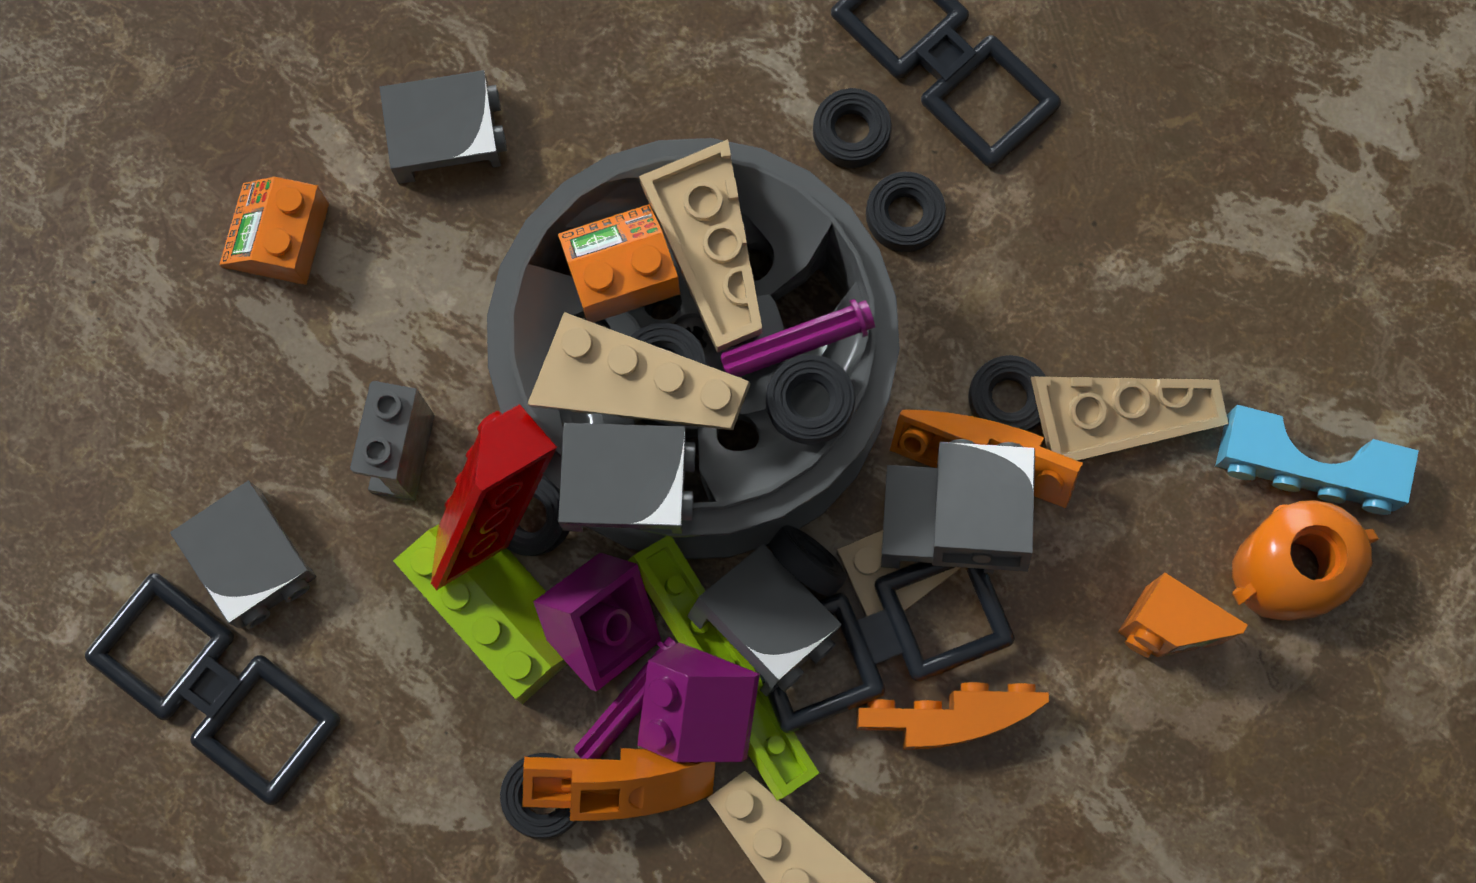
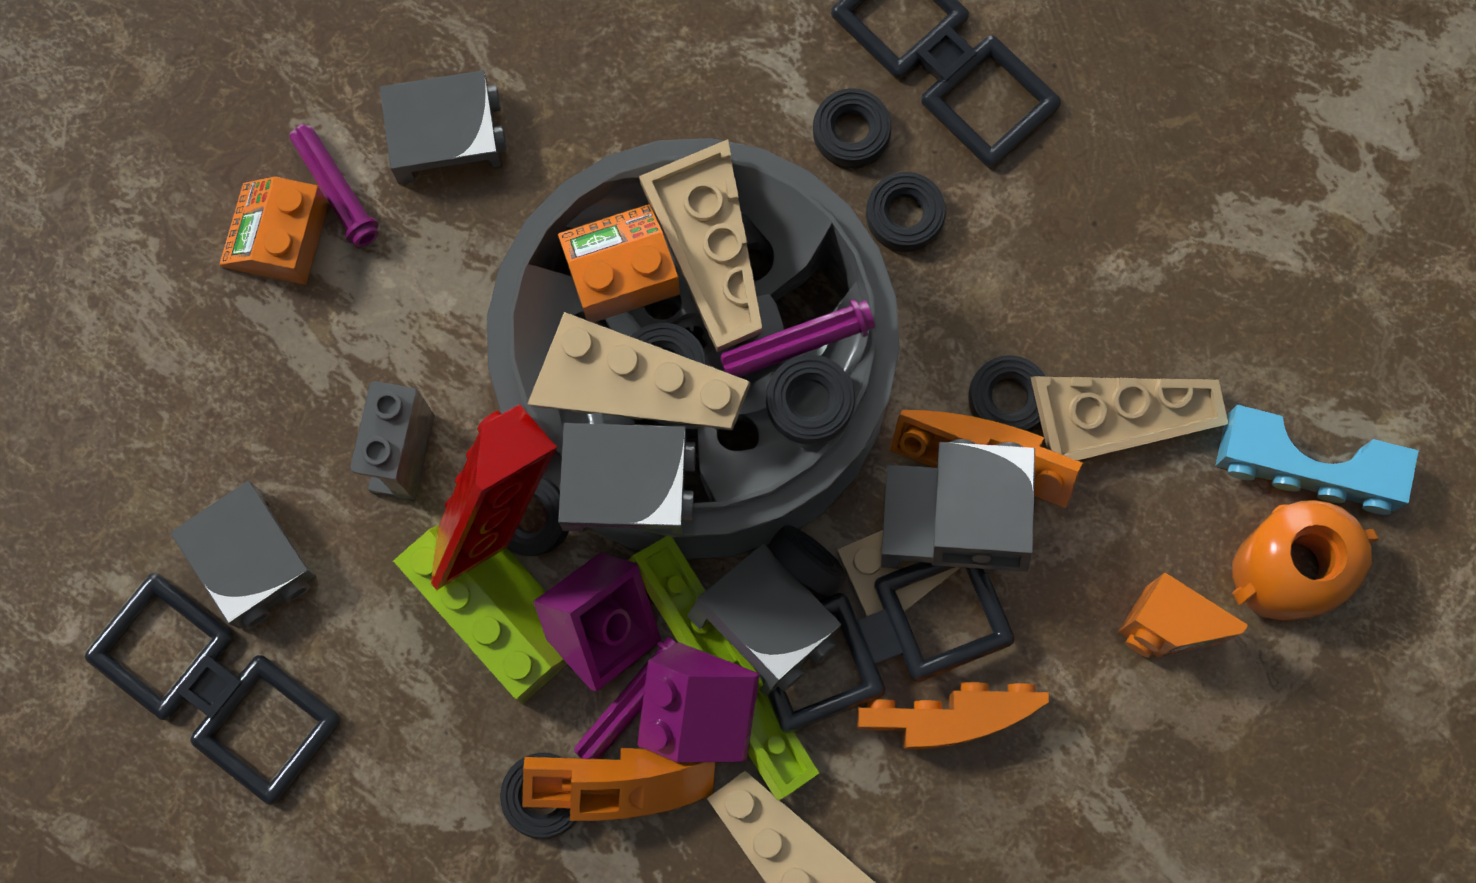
none -> magenta axle [289,124,379,247]

